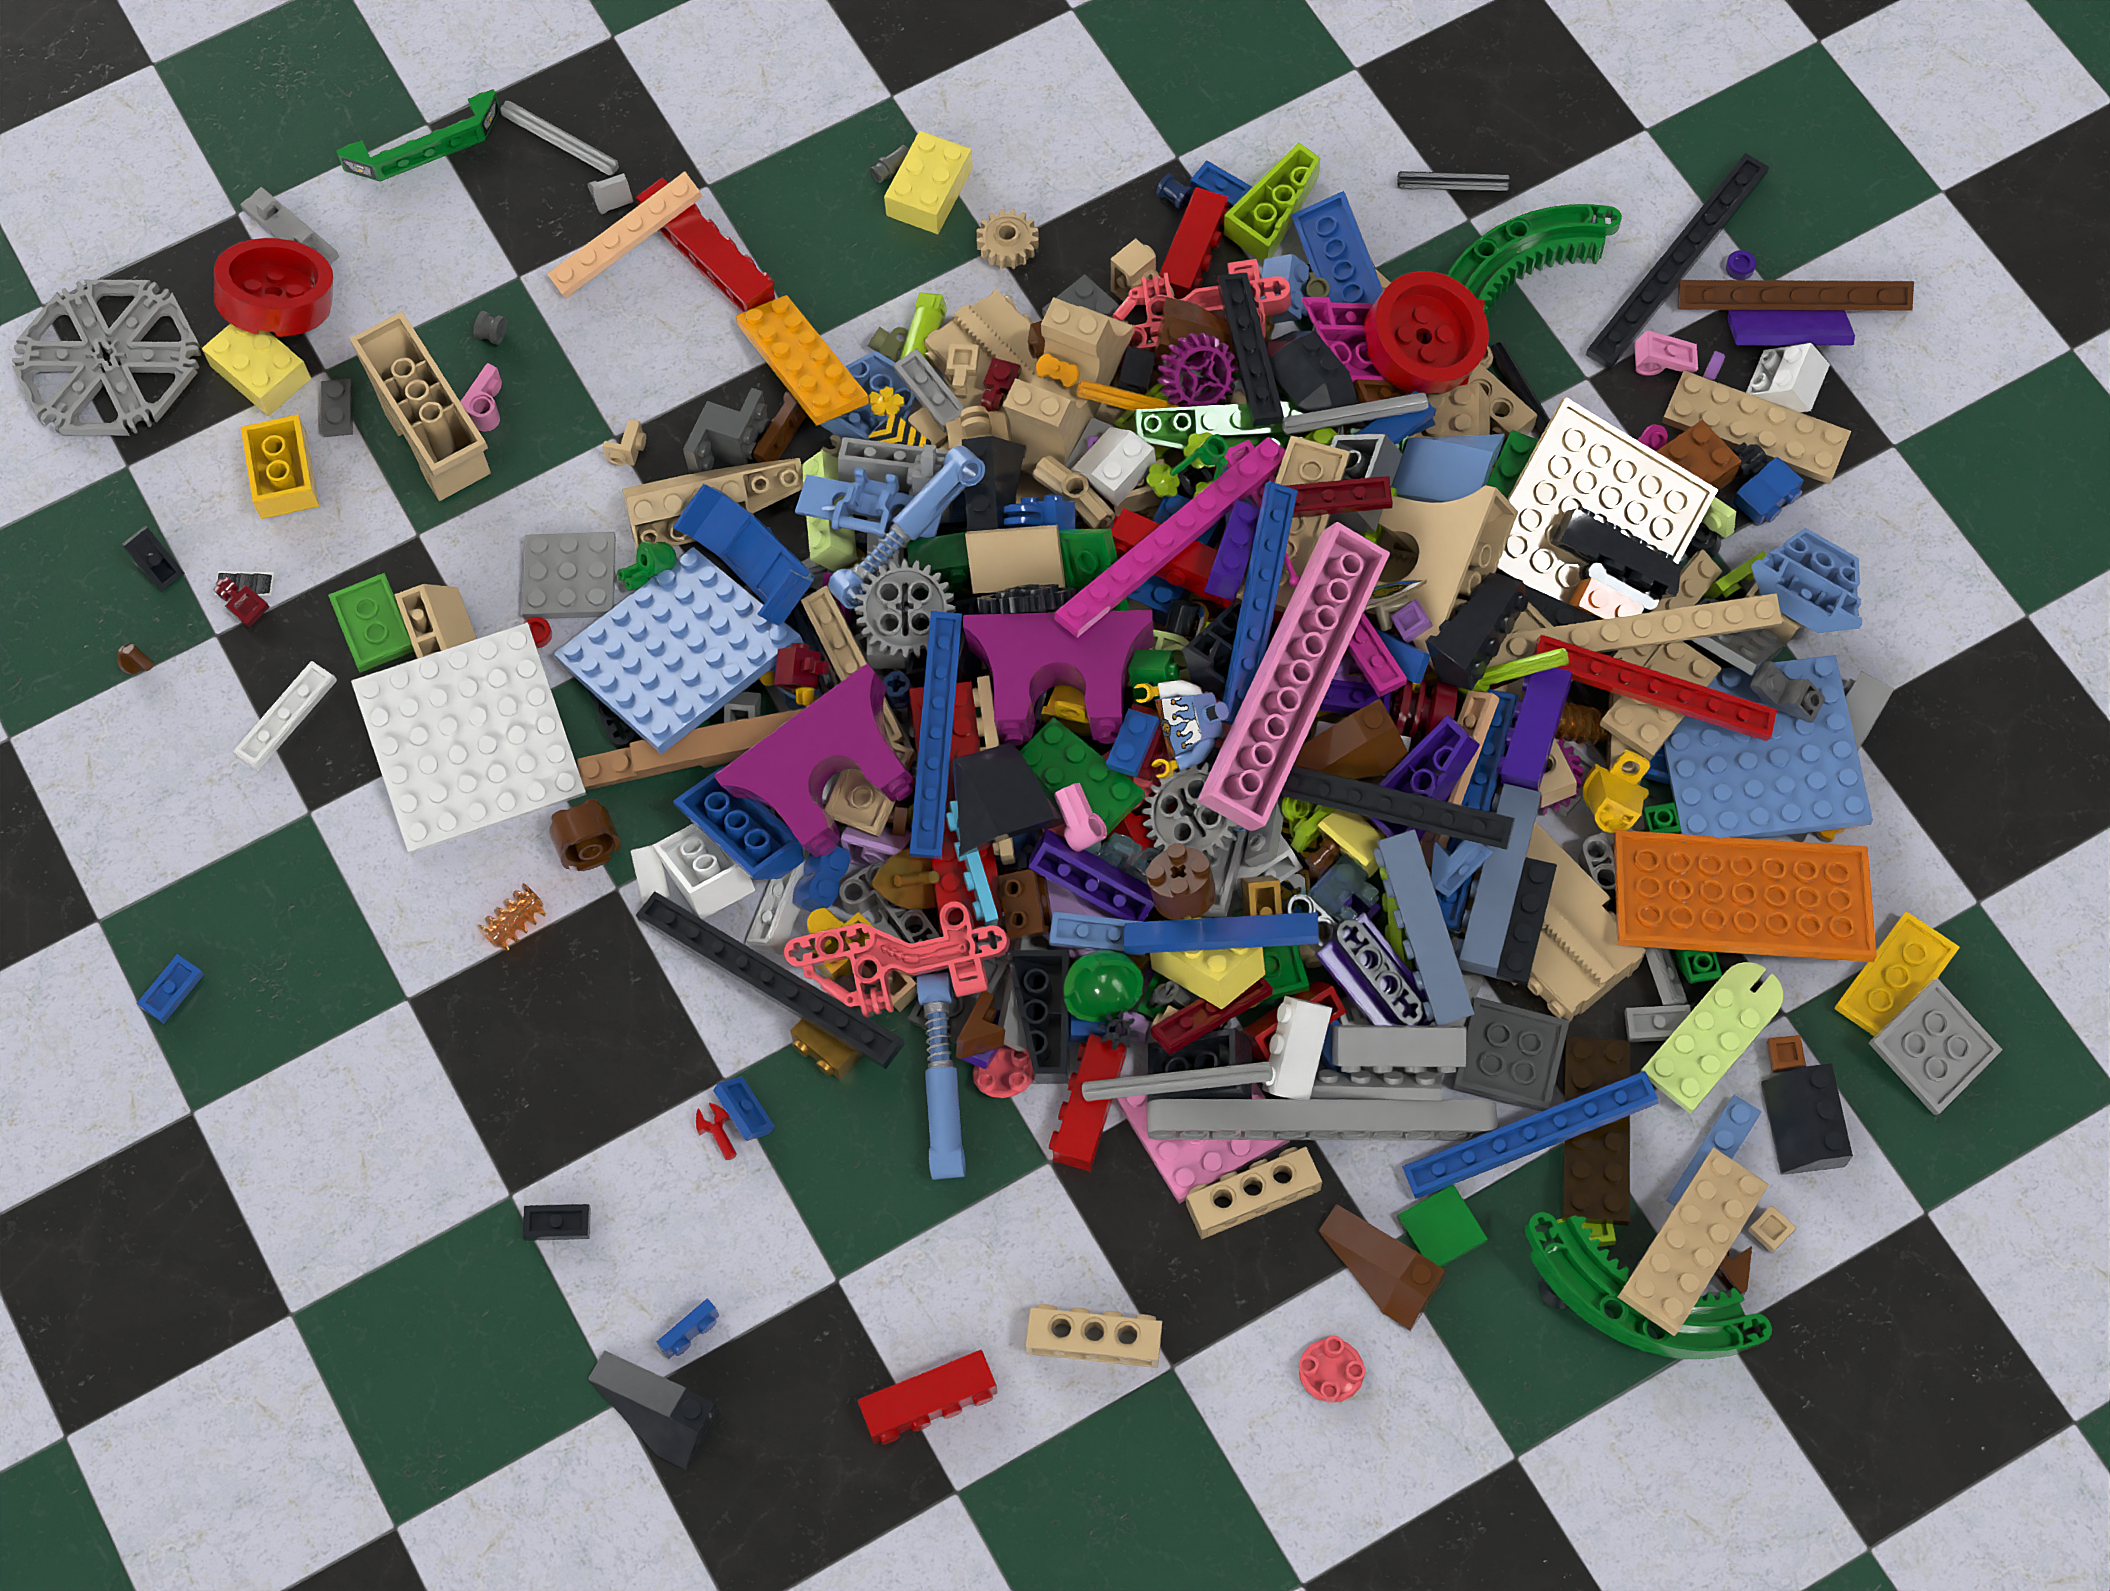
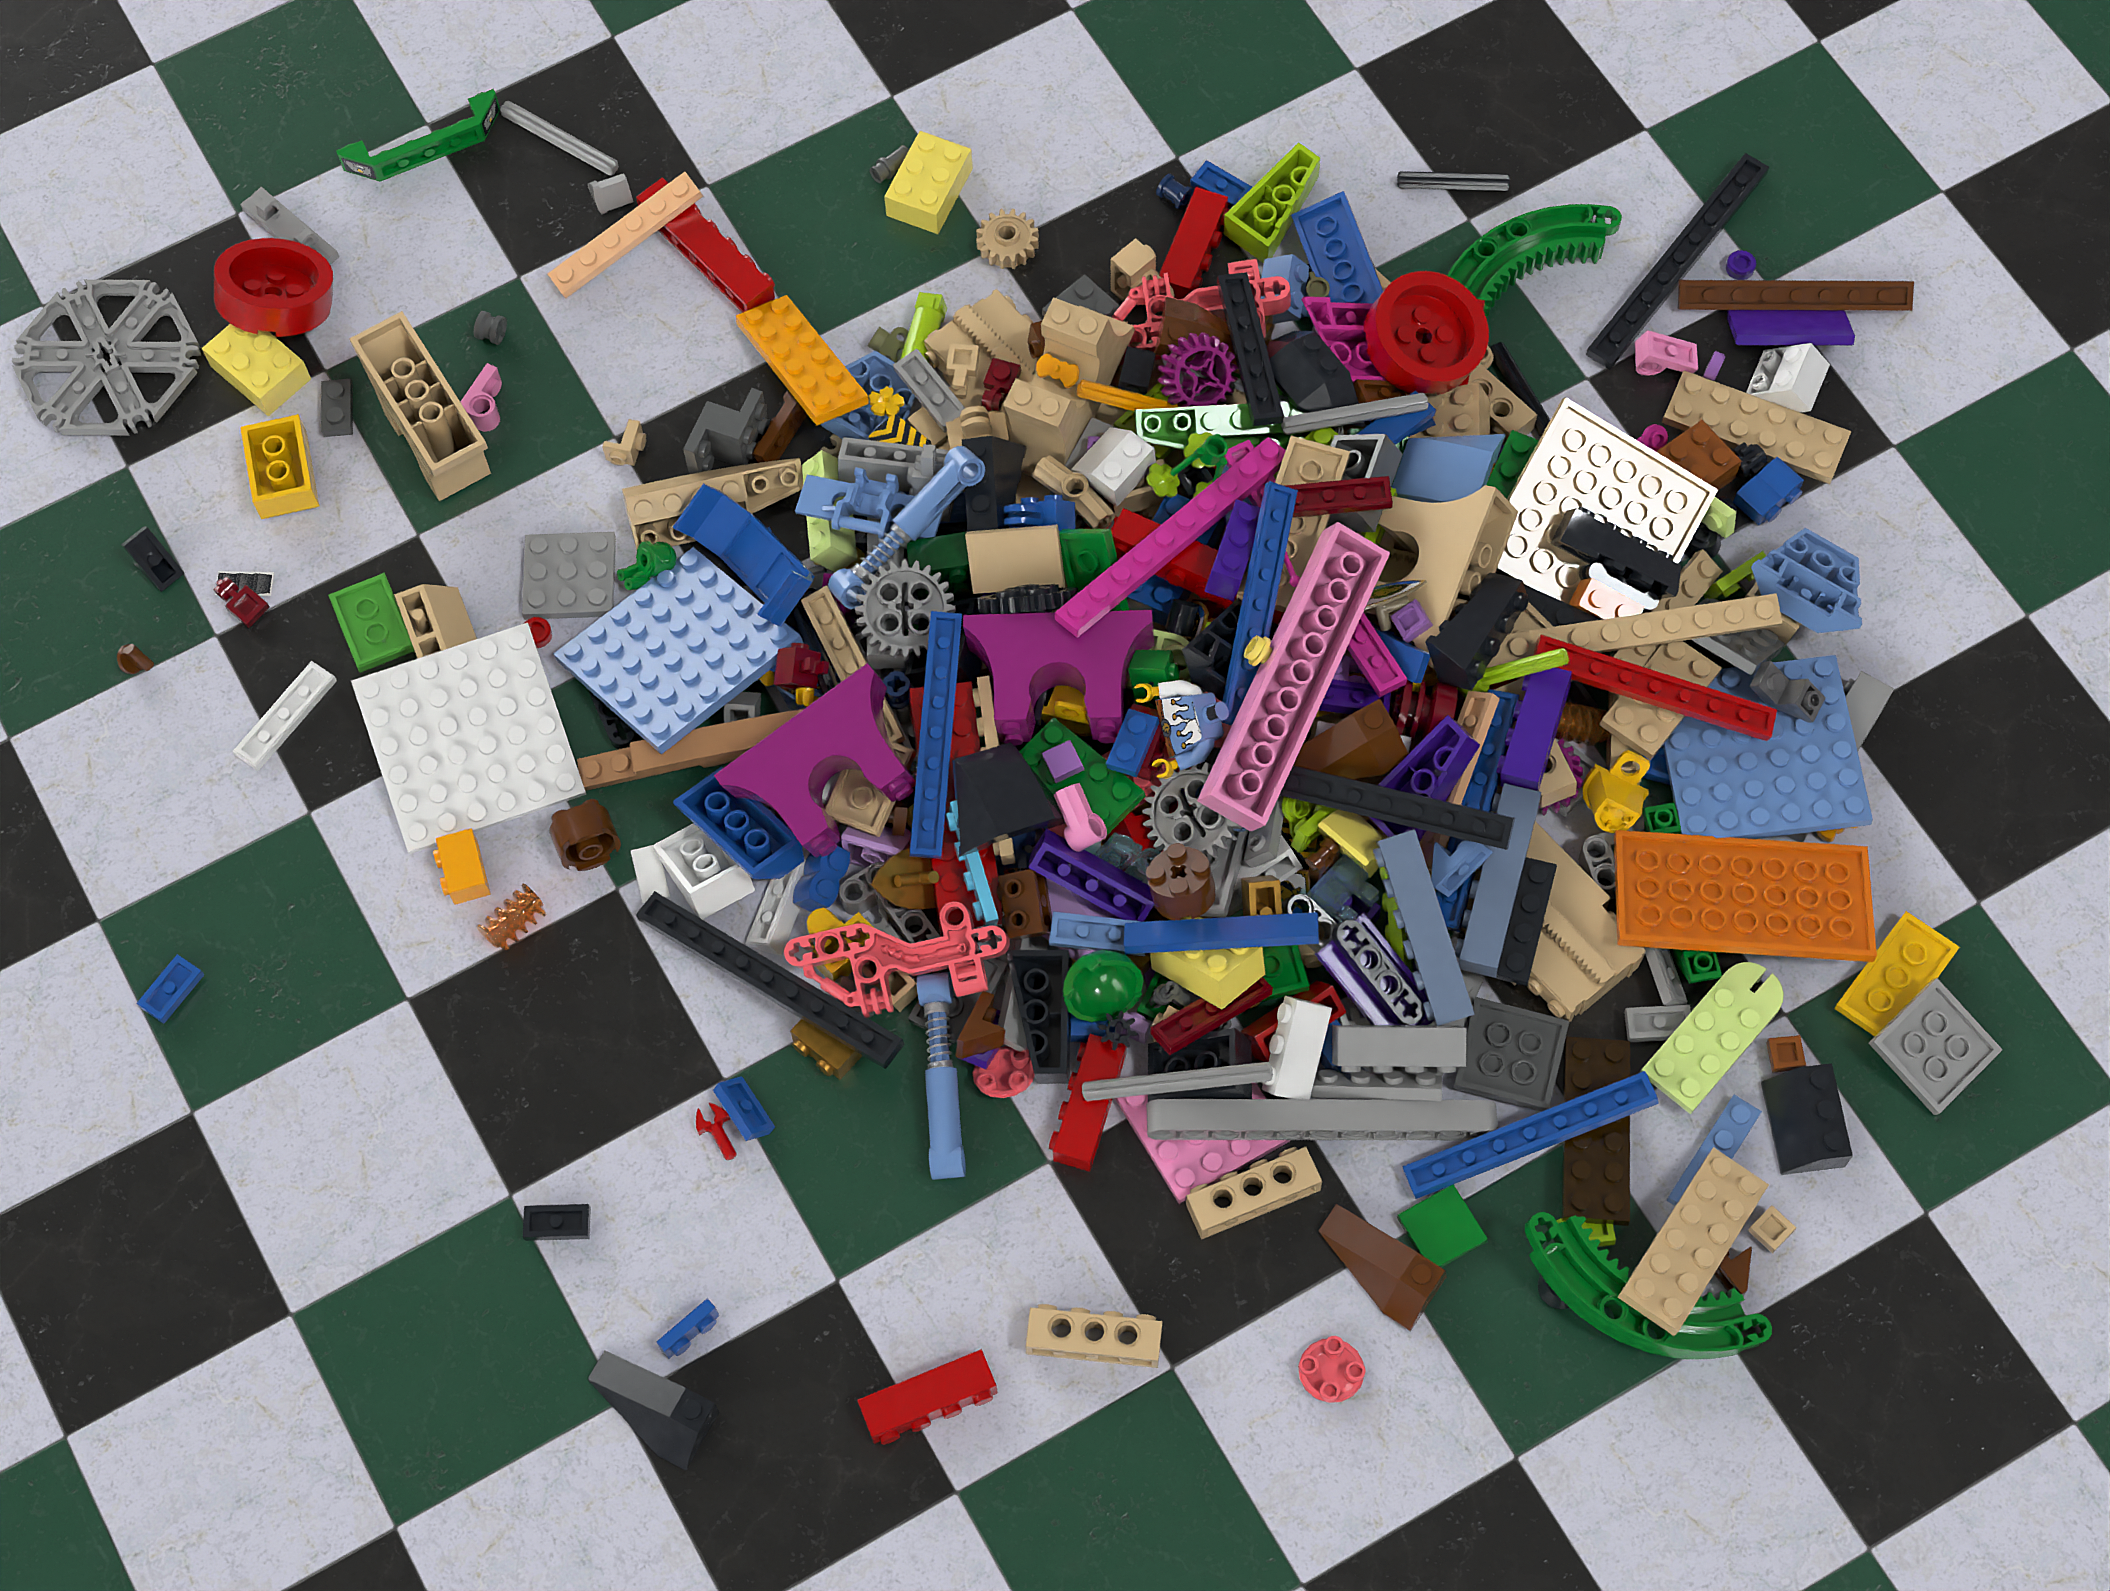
none -> light orange brick [433,828,491,905]
none -> medium lavender tile [1042,740,1084,783]
none -> light yellow plate [1244,635,1272,666]

